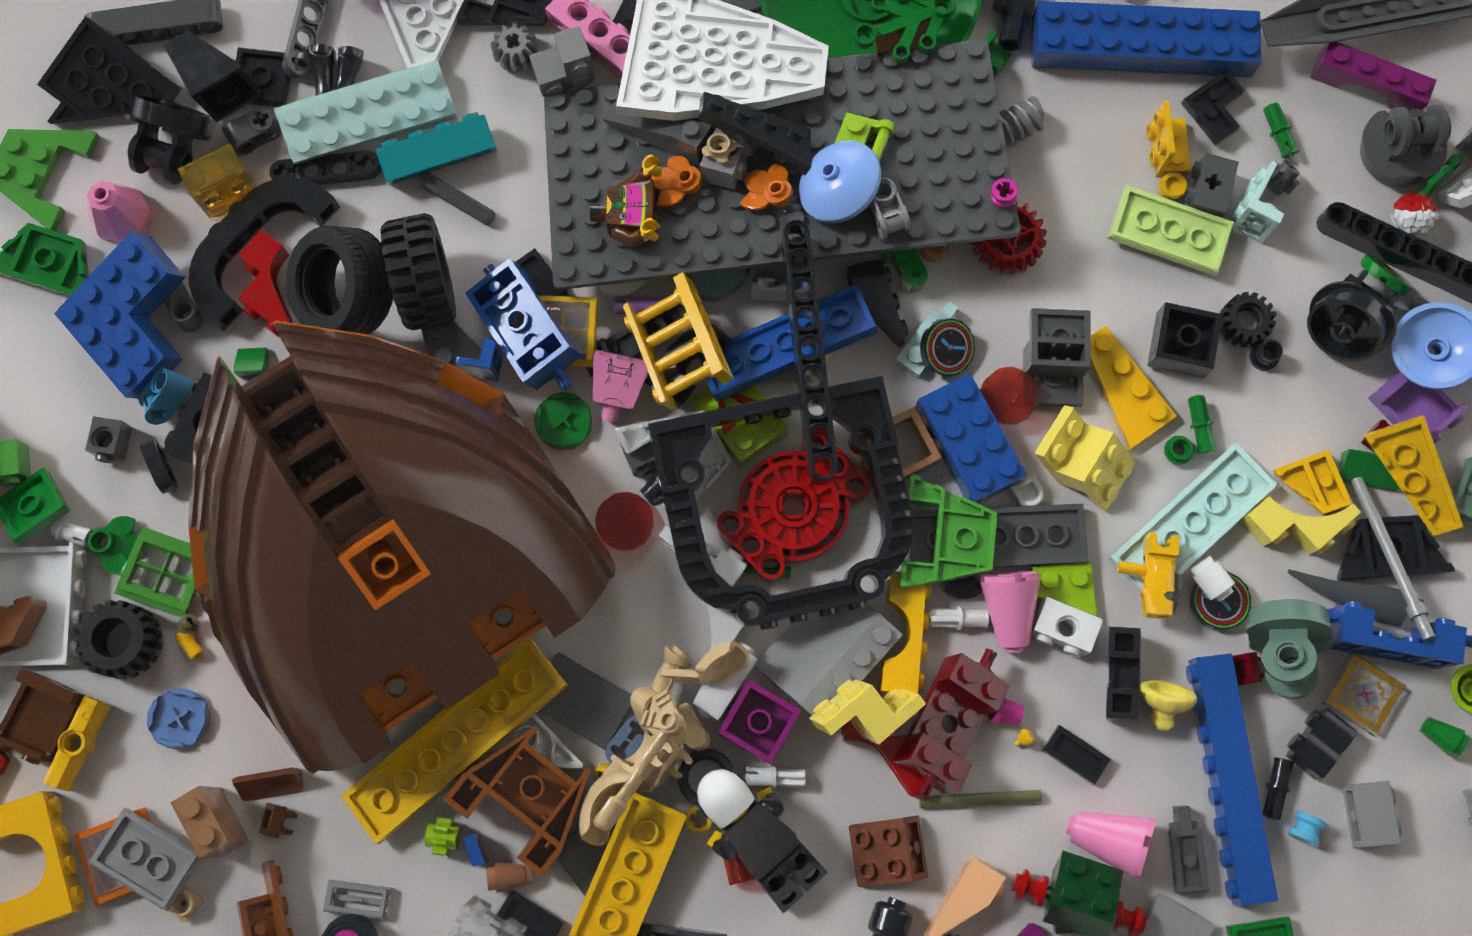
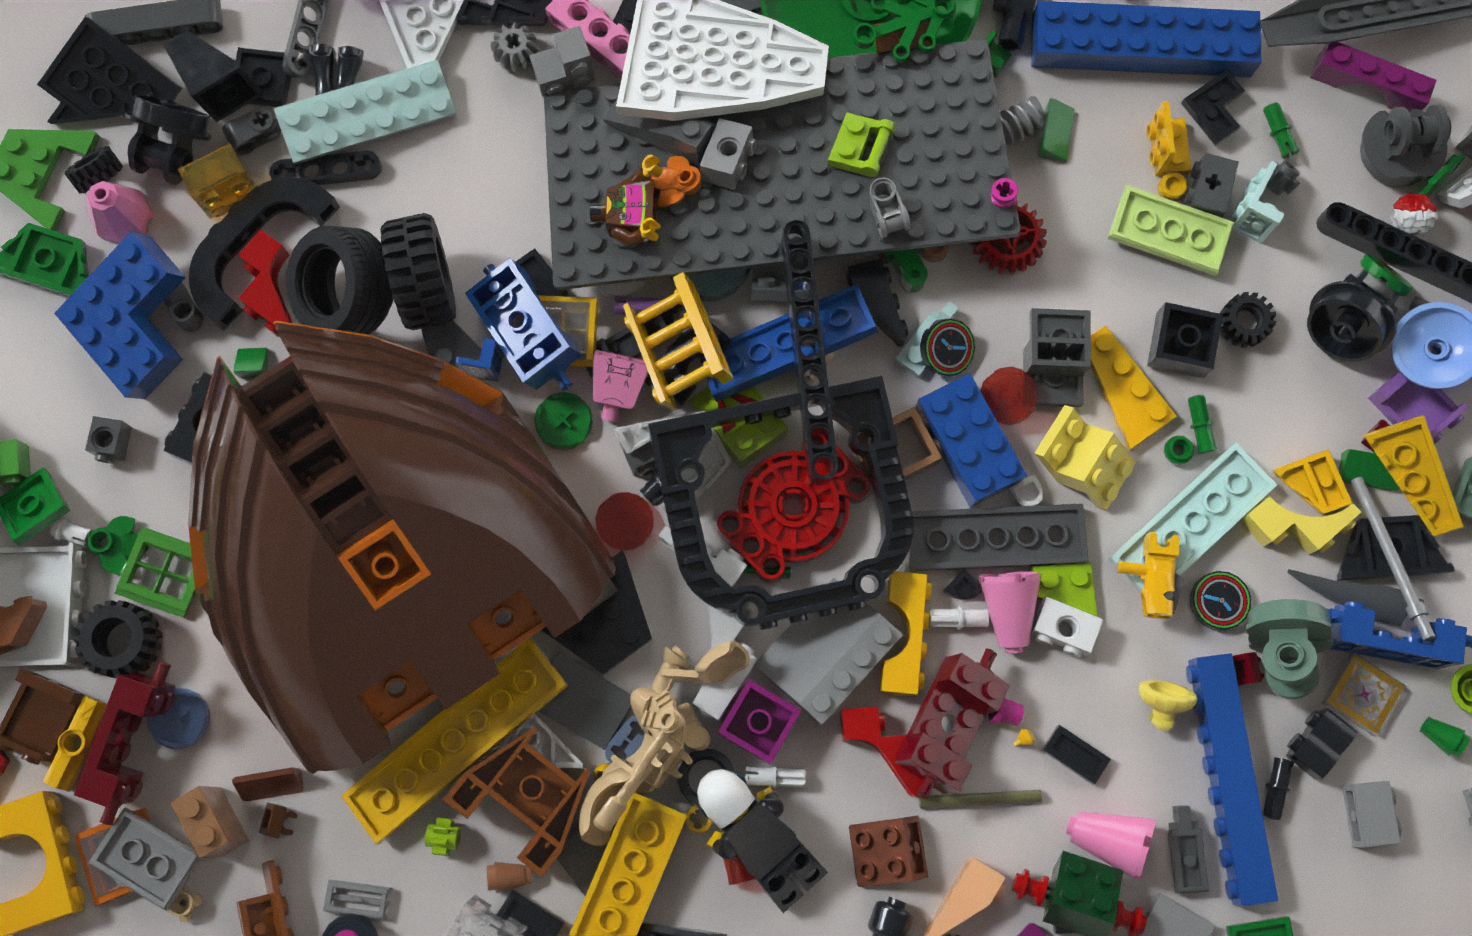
dark azure piece [138,368,192,425] -> none
black beam [140,438,178,494] -> none
arm [175,614,204,660] -> none
teal brick [375,112,497,185] -> none
dark grey axle [419,172,495,225] -> none
blue tile [463,833,489,867] -> none
black wing [698,91,811,175] -> none
tan plate [702,133,737,164] -> none
orange plate [740,164,793,210] -> none
light blue dish [799,141,881,223] -> none
light yellow bracket [809,679,926,745] -> none
bright green wing [899,474,998,589] -> none
black arch [1106,626,1142,723] -> none
white brick [1190,556,1235,602] -> none
black piece [1249,340,1283,371] -> none
medium azure wheel [1288,811,1327,847] -> none
none -> black tyre [65,146,123,194]
none -> dark red brick [74,661,176,825]
none -> black wing [541,551,652,675]
none -> green slope [1038,98,1075,162]

